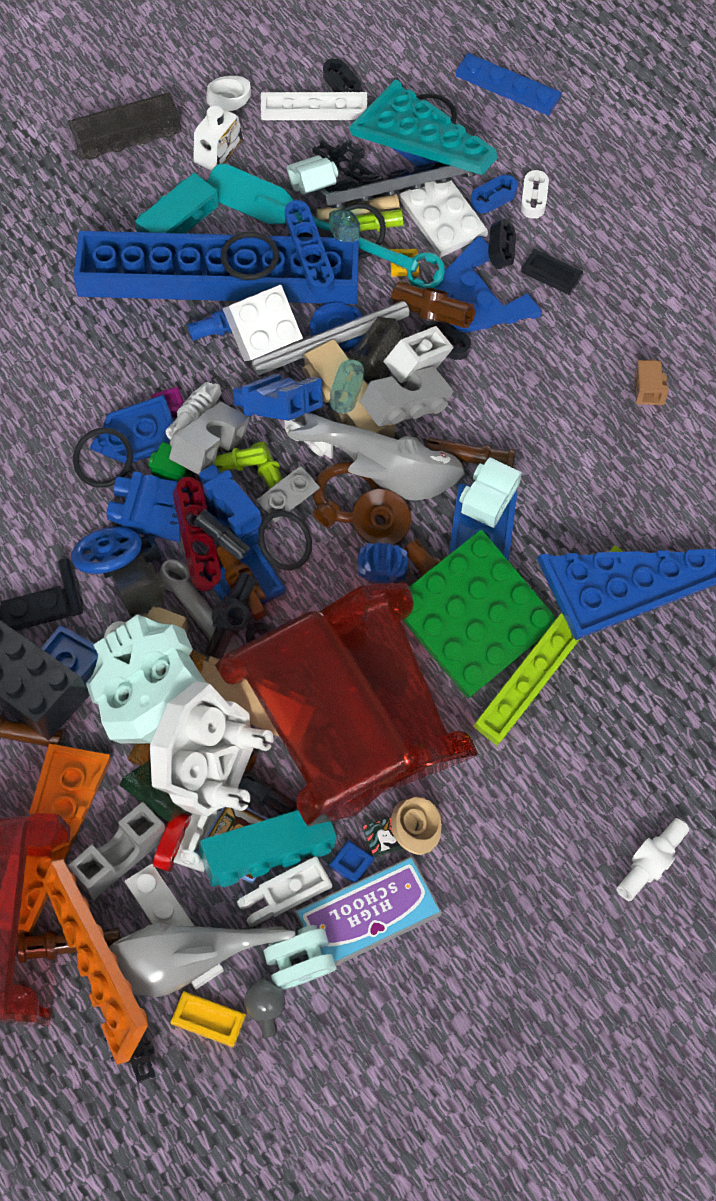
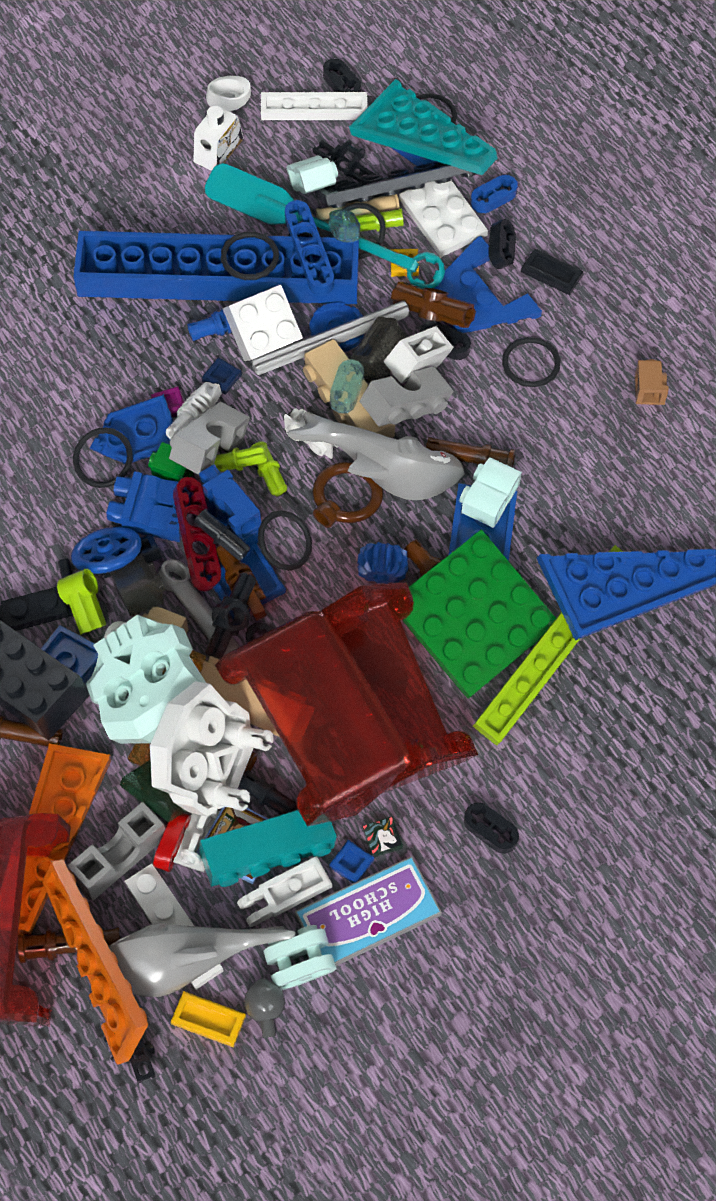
clear smoke brick [67,92,182,161] -> none
teal brick [135,173,219,234] -> none
blue hips [233,374,323,421] -> none
light grey hinge [256,466,320,523] -> none
reddish brown dish [352,489,411,545] -> none
tan hat [391,797,442,855] -> none
blue plate [456,53,562,116] -> none
white beam [521,170,549,218] -> none
white pin [616,818,689,901] -> none
none -> lime piece [57,569,107,635]
none -> dark blue tile [202,357,242,395]
none -> black beam [464,803,519,854]
none -> black piece [502,337,561,387]

